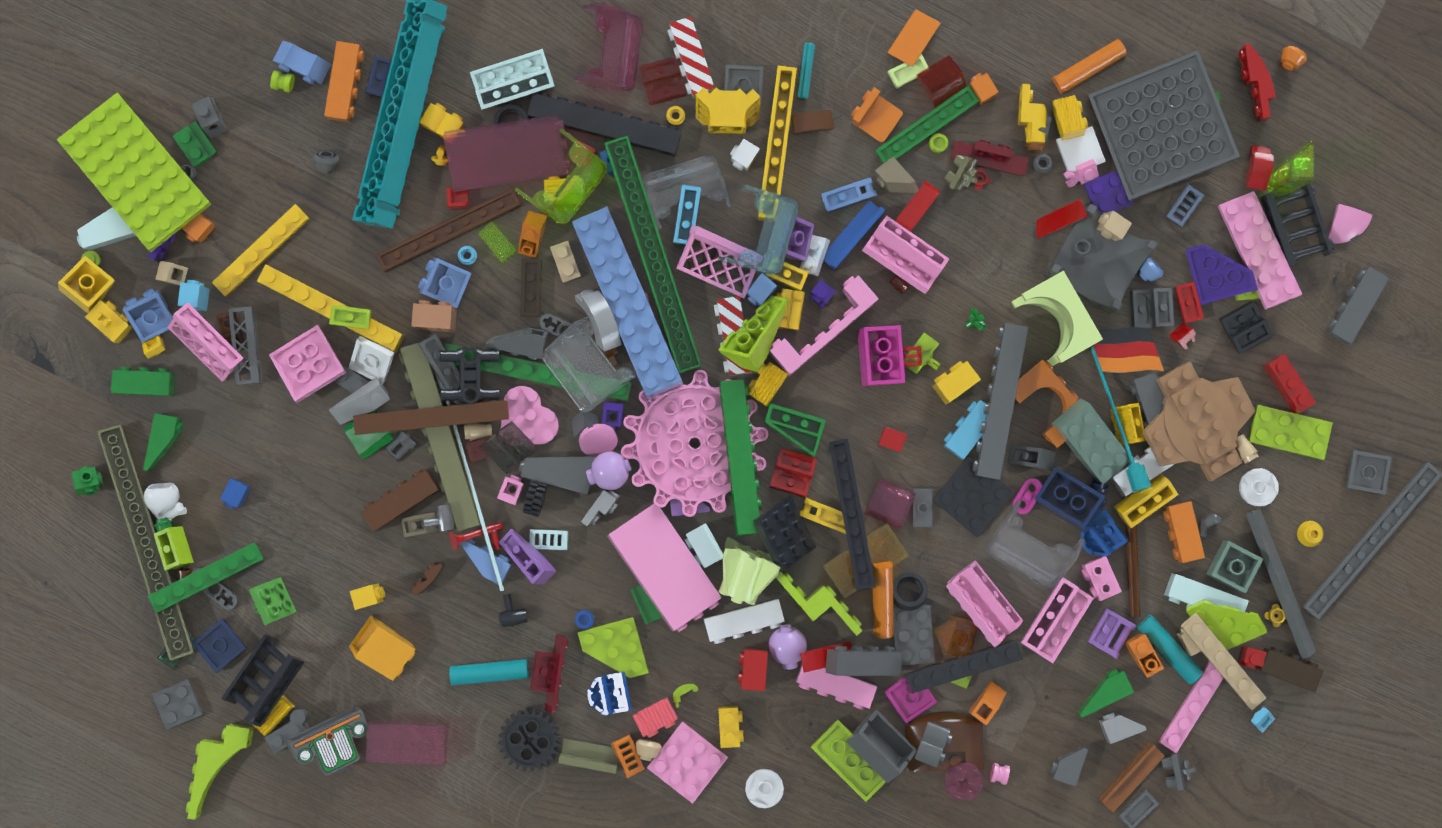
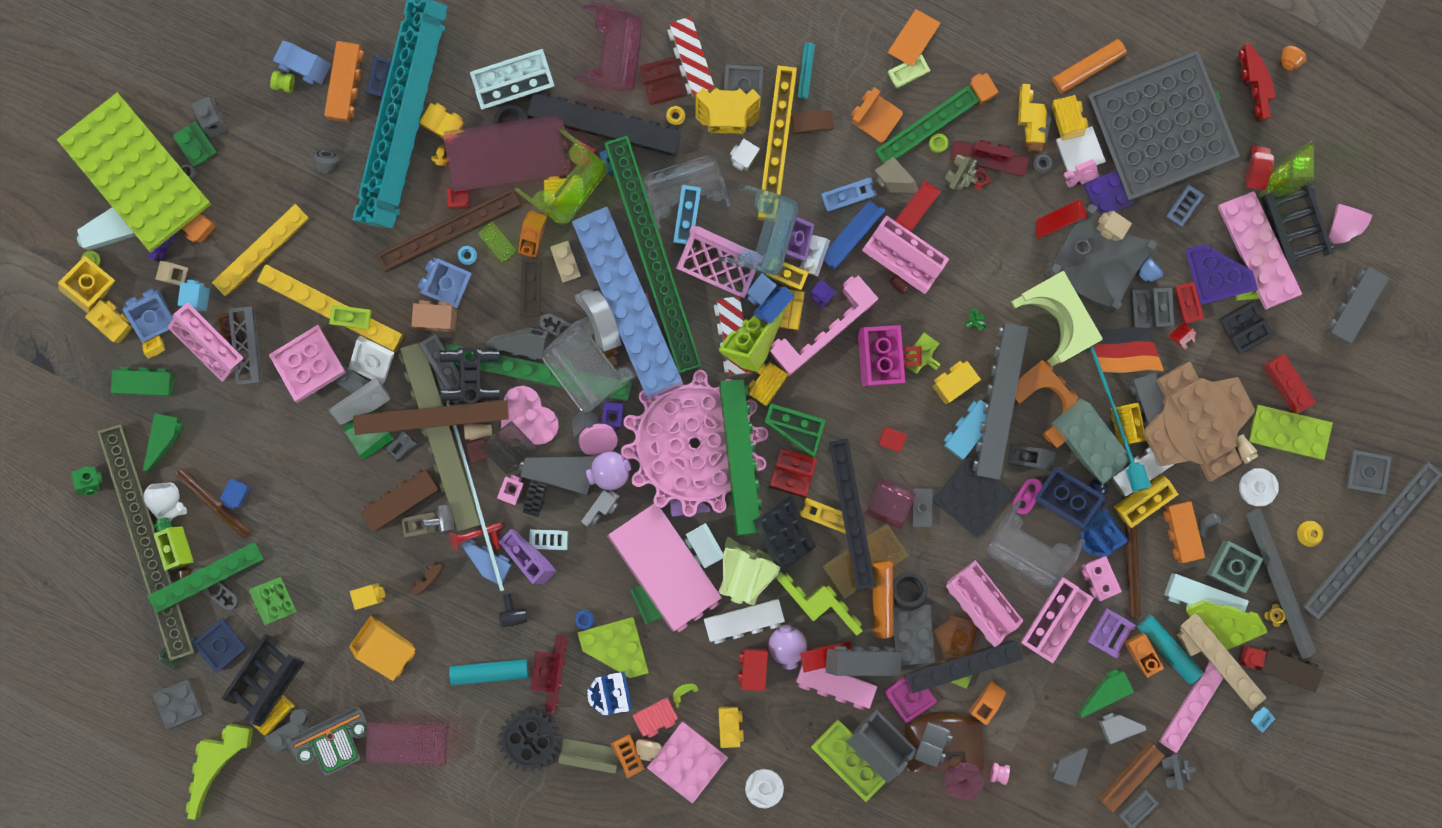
clear red slope [916,55,967,108] -> none
none -> reddish brown axle [175,469,251,538]
none -> blue slope [753,286,794,323]

